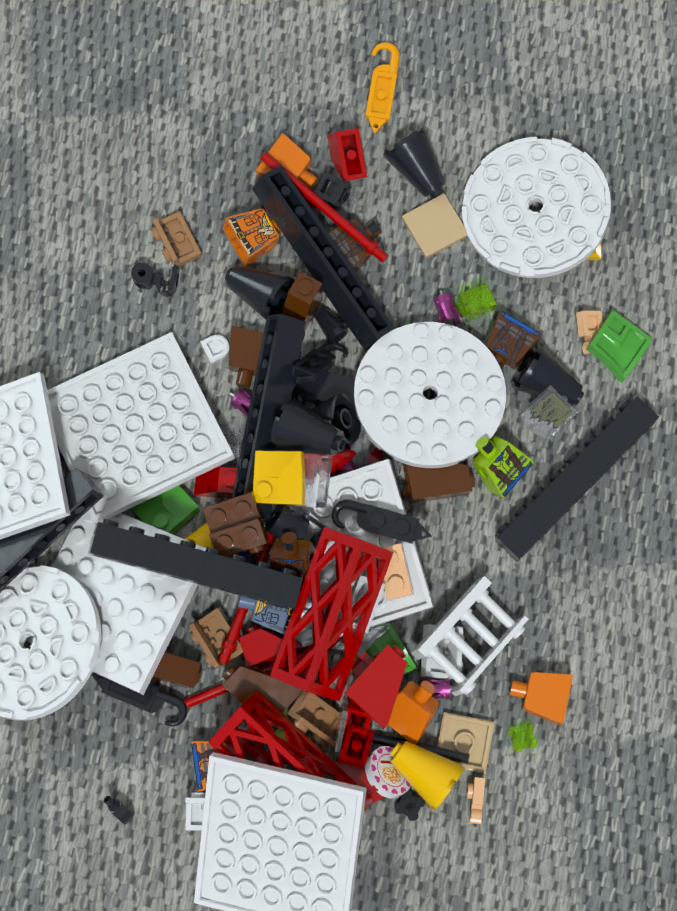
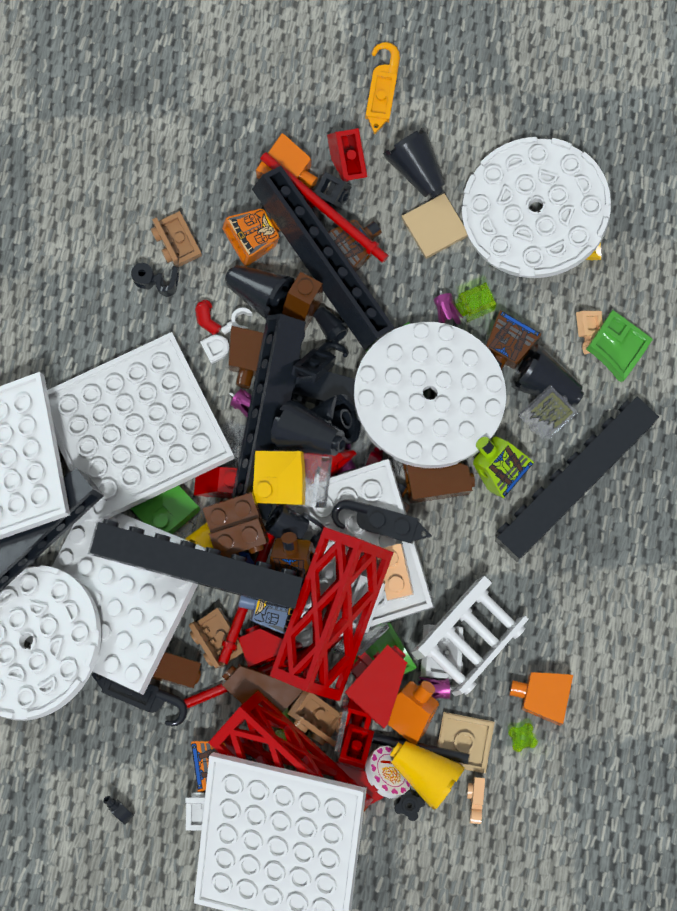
none -> red arm [195,300,222,335]
none -> white piece [221,308,253,335]

